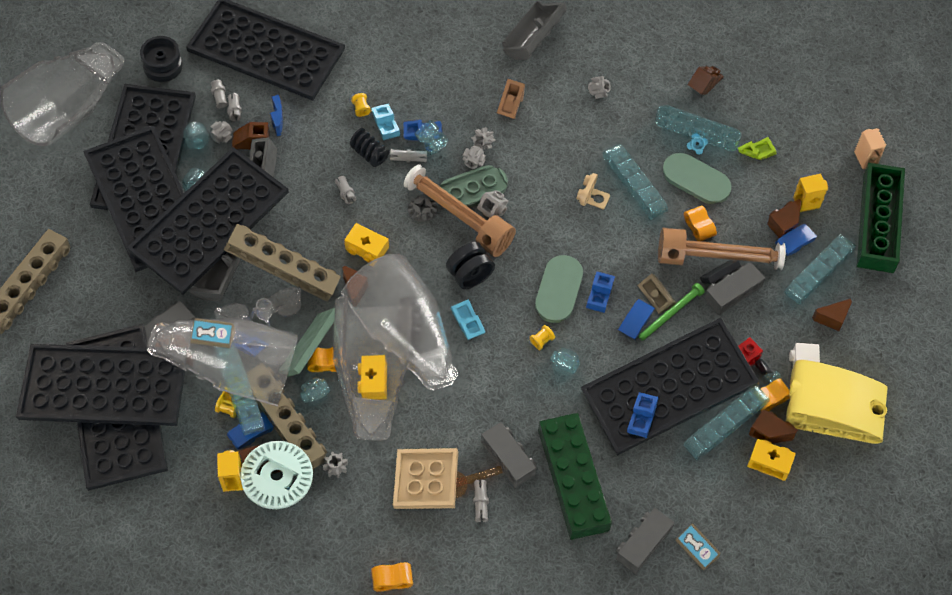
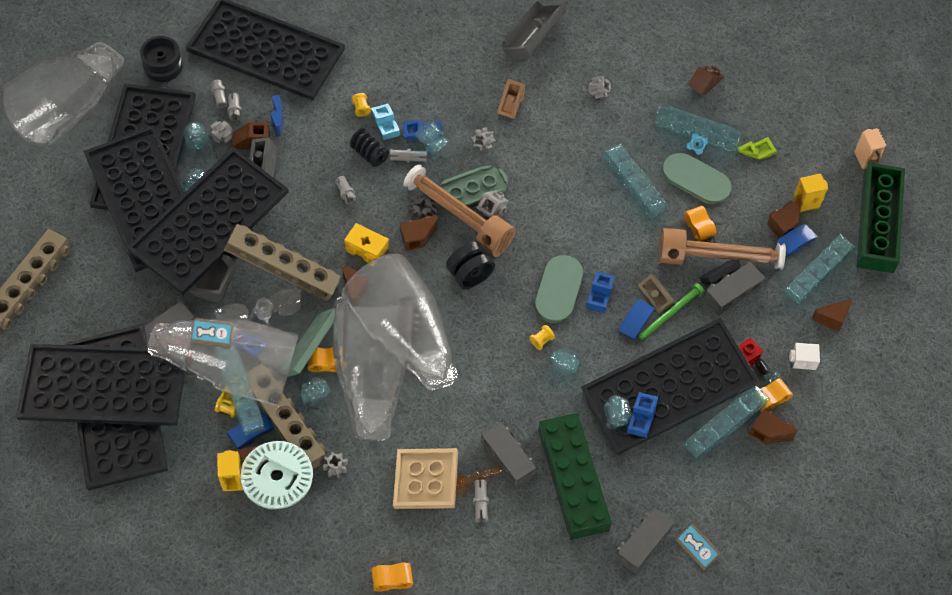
yellow brick [357,355,387,400] -> none
medium azure slope [450,299,485,340] -> none
light grey gear [463,146,486,169] -> none
tan bracket [576,173,610,209] -> none
yellow brick [747,439,796,481] -> none
light yellow panel [786,360,887,444] -> none
none -> reddish brown slope [400,215,438,251]
none -> clear light blue head [604,396,632,427]

